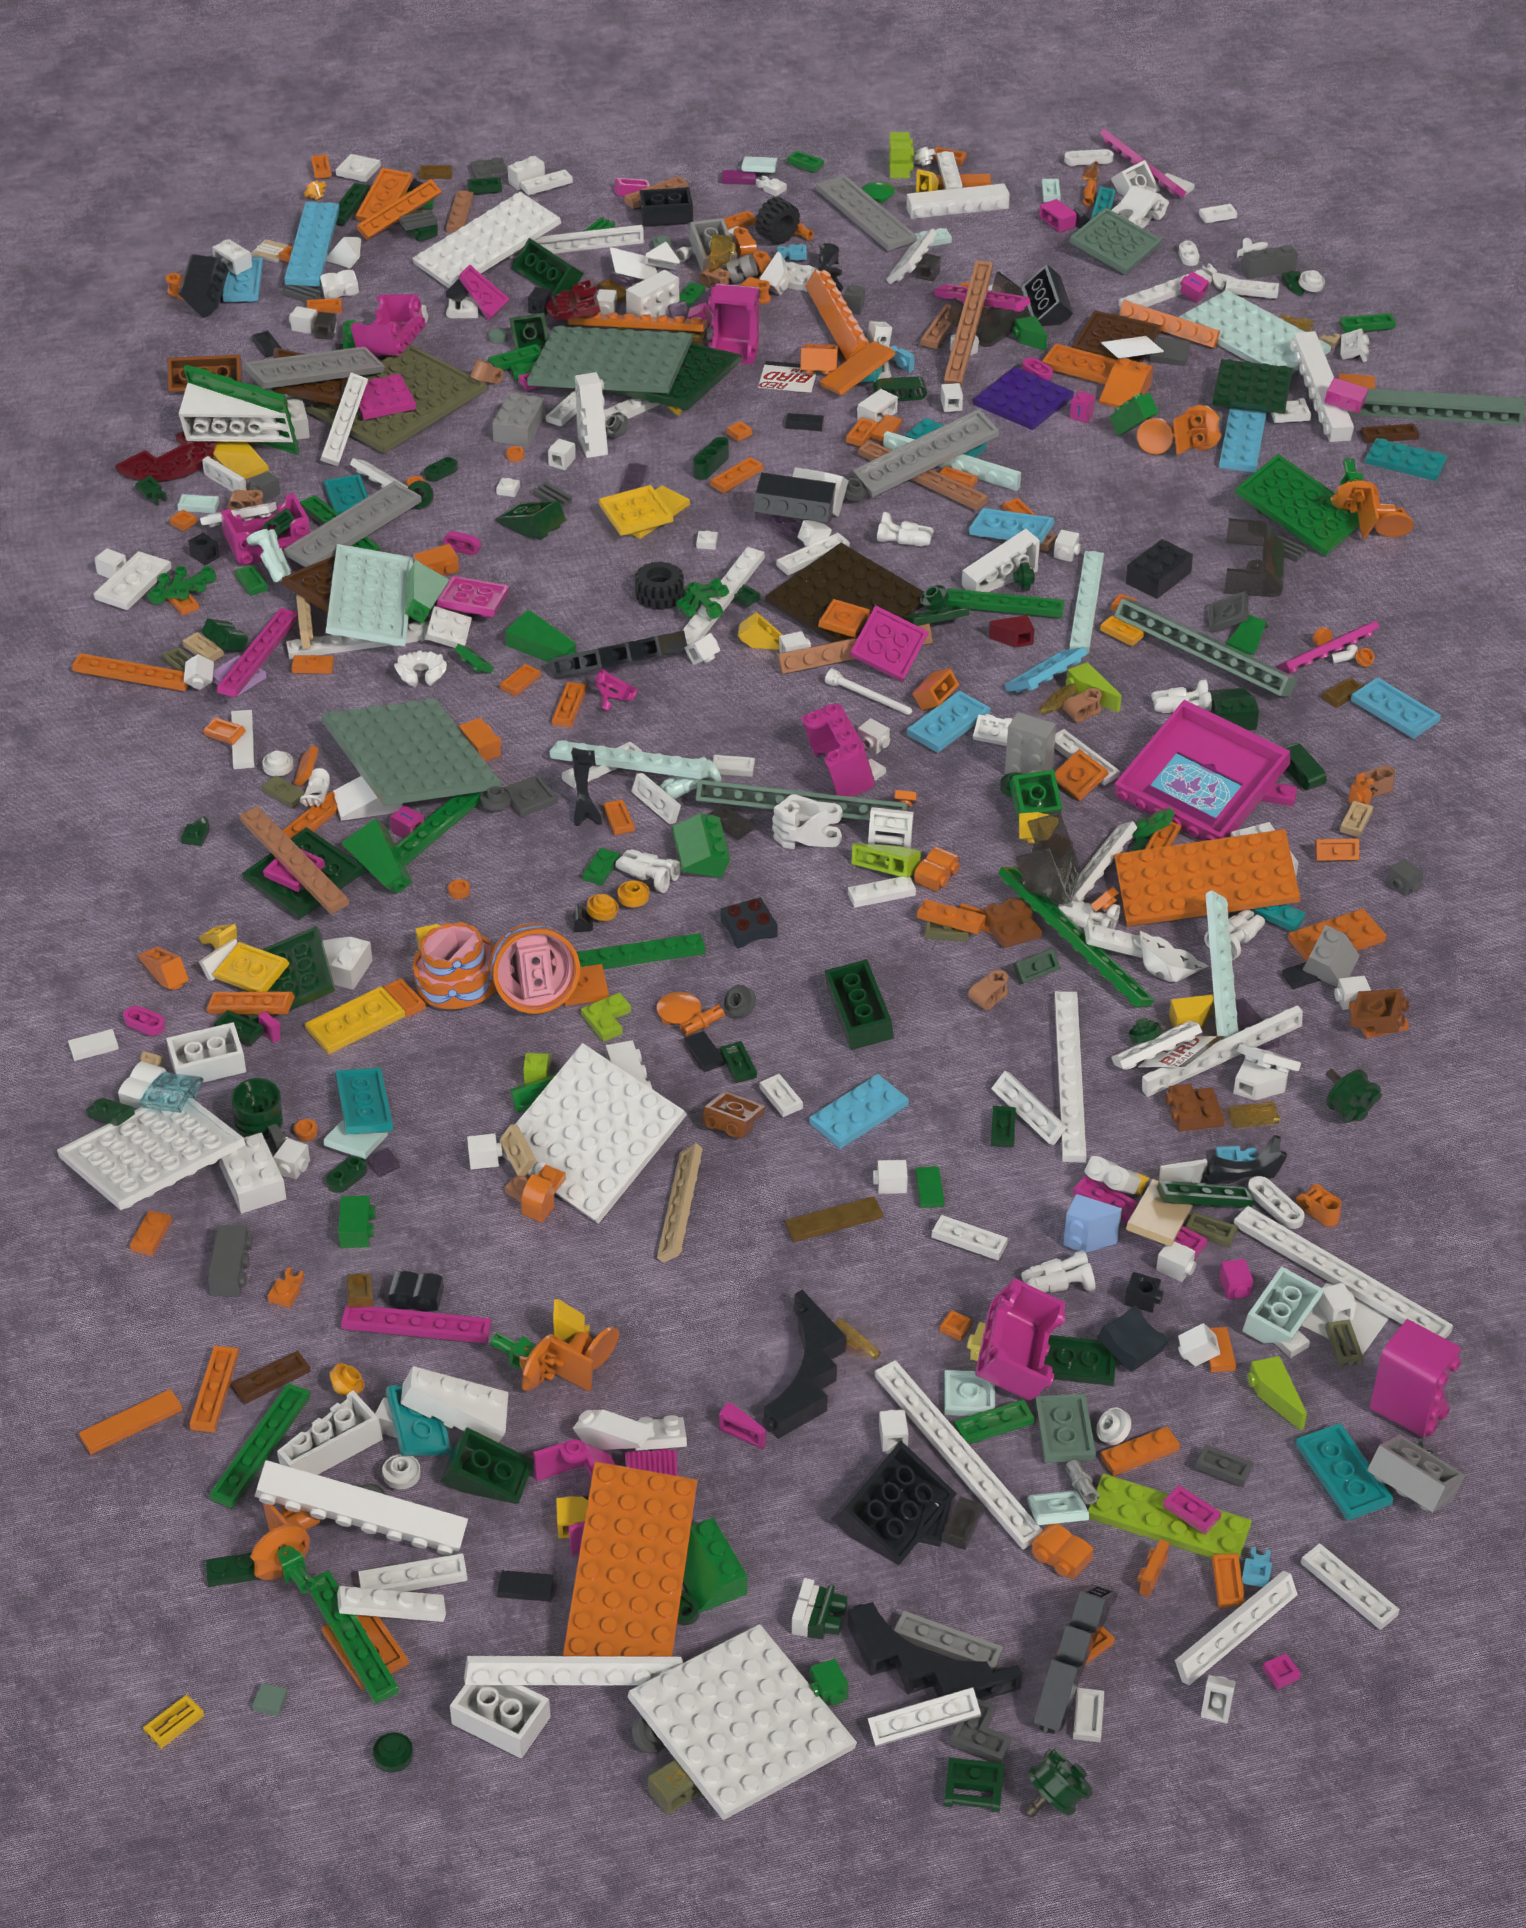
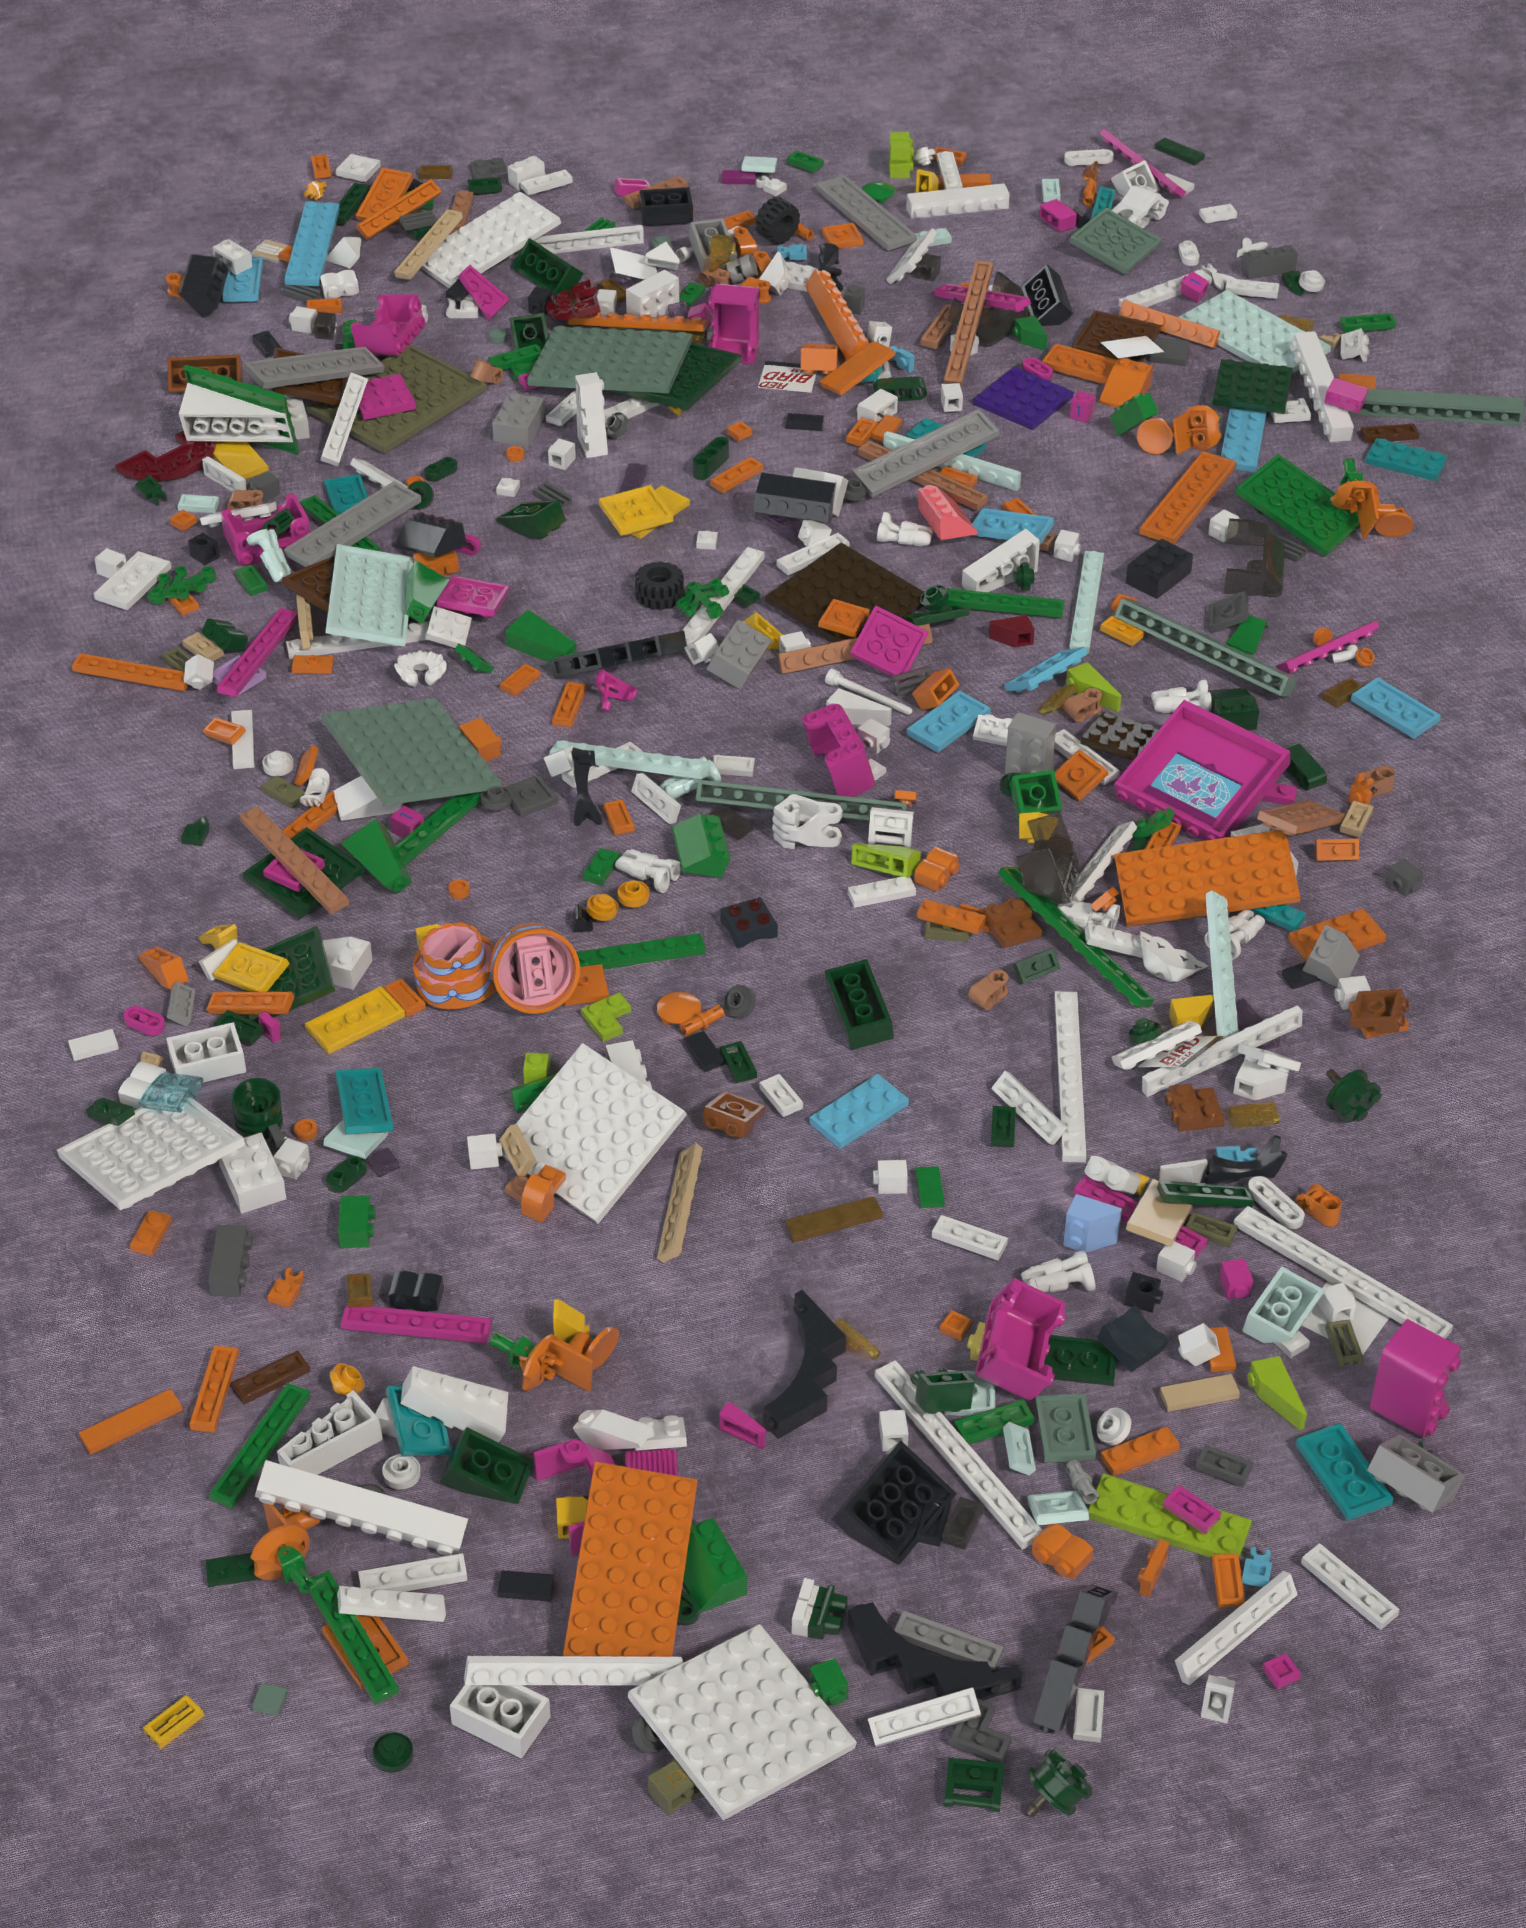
none -> light grey plate [167,981,196,1027]
none -> tan plate [394,209,463,280]
none -> black slope [395,512,467,557]
none -> white brick [544,745,573,777]
none -> light grey brick [707,620,772,690]
none -> orange tile [821,223,864,249]
none -> white slope [826,688,892,726]
none -> dark grey tile [892,665,932,696]
none -> dark green brick [910,1368,975,1414]
none -> coral slope [918,485,977,540]
none -> light aqua plate [1003,1422,1036,1476]
none -> dark brown plate [1080,712,1159,761]
none -> orange plate [1139,451,1237,545]
none -> dark green tile [1155,137,1205,165]
none -> tan tile [1160,1374,1240,1412]
none -> white brick [1208,509,1239,542]
none -> nougat plate [1257,800,1346,836]

